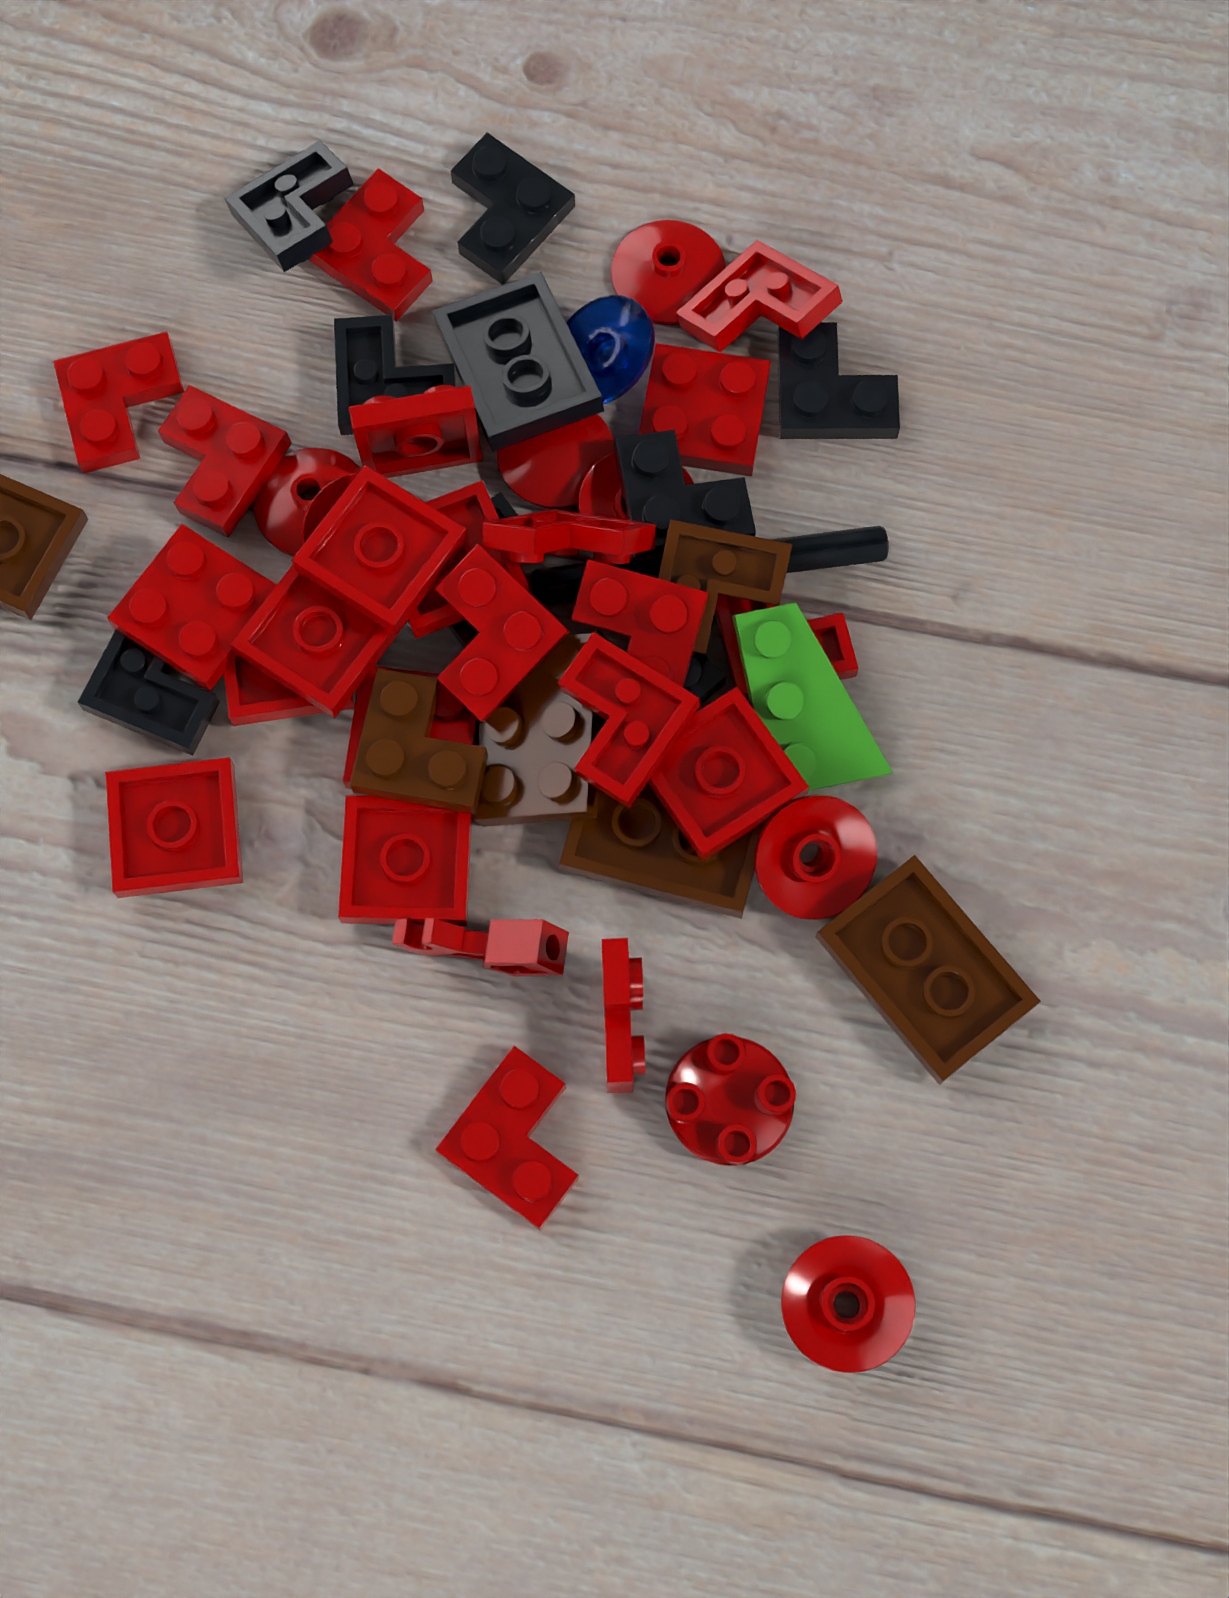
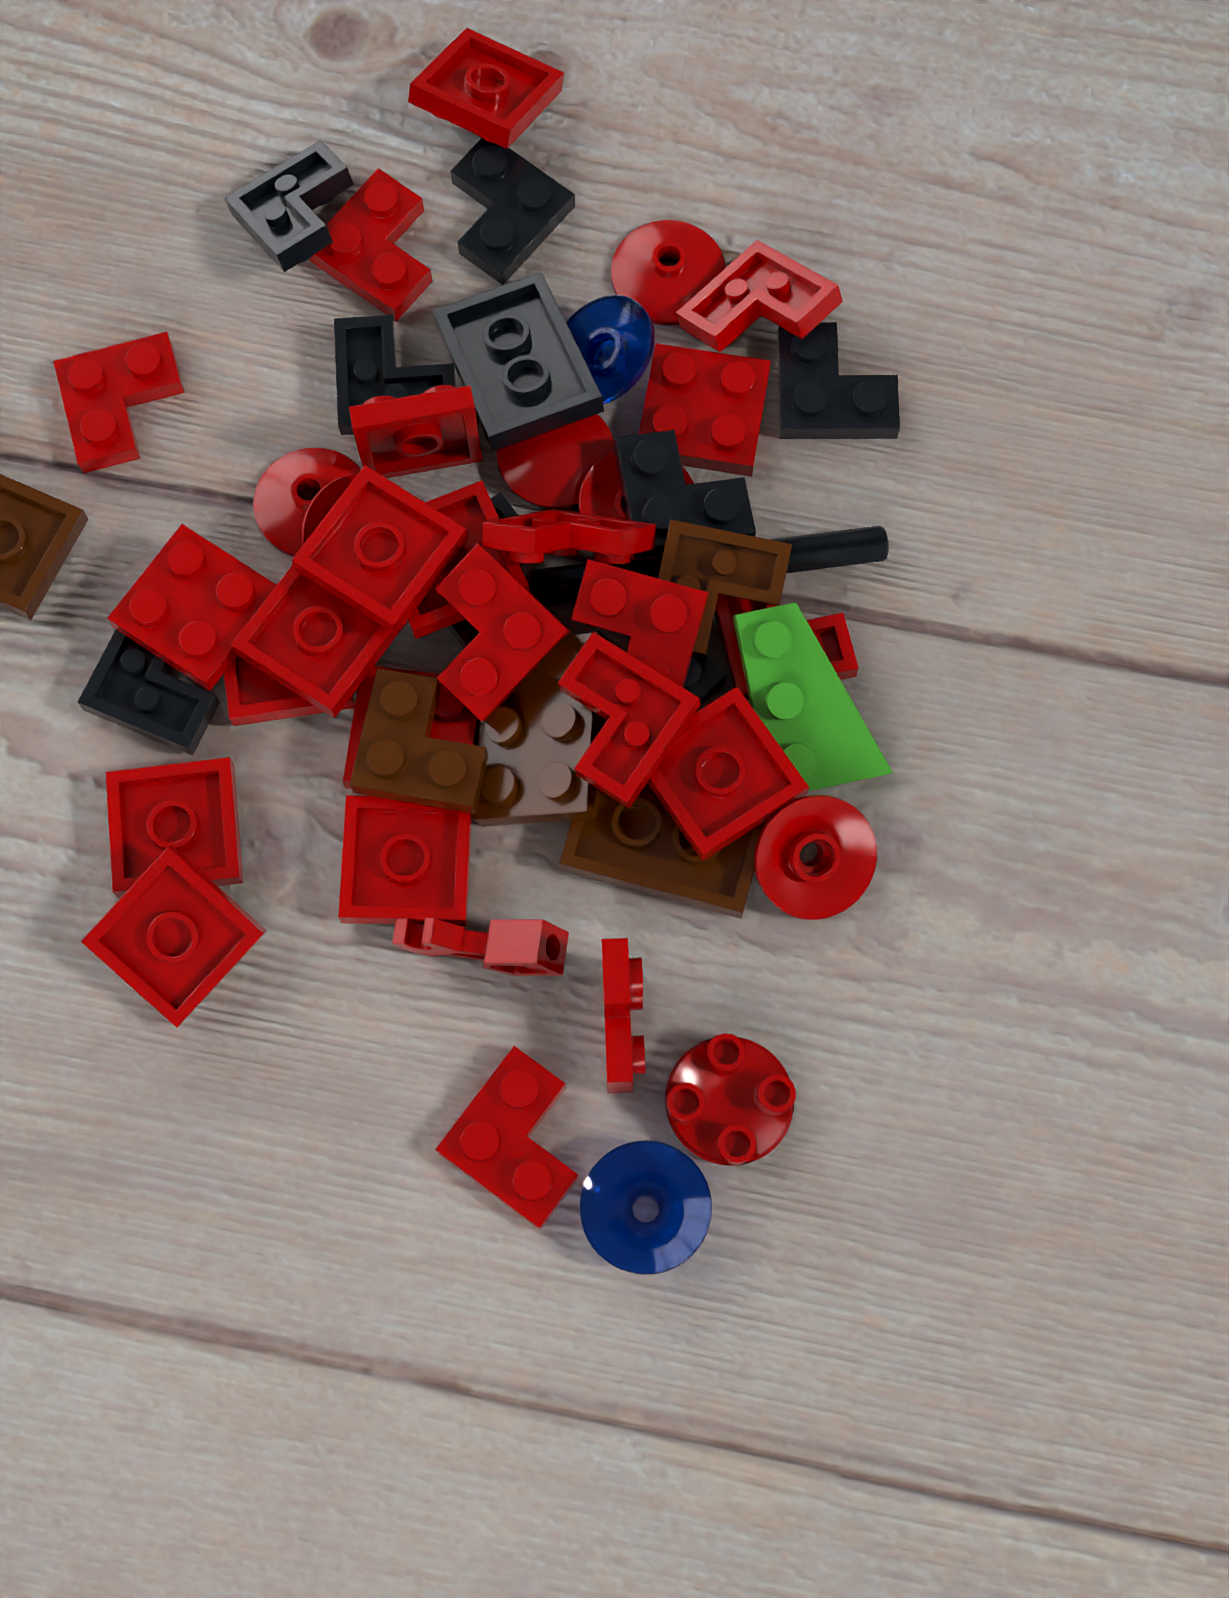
red plate [157,385,292,538] -> none
red dish [781,1235,916,1373] -> none
reddish brown plate [815,855,1041,1085] -> none
none -> red plate [81,845,267,1028]
none -> red plate [408,28,564,149]
none -> clear blue dish [580,1140,712,1275]

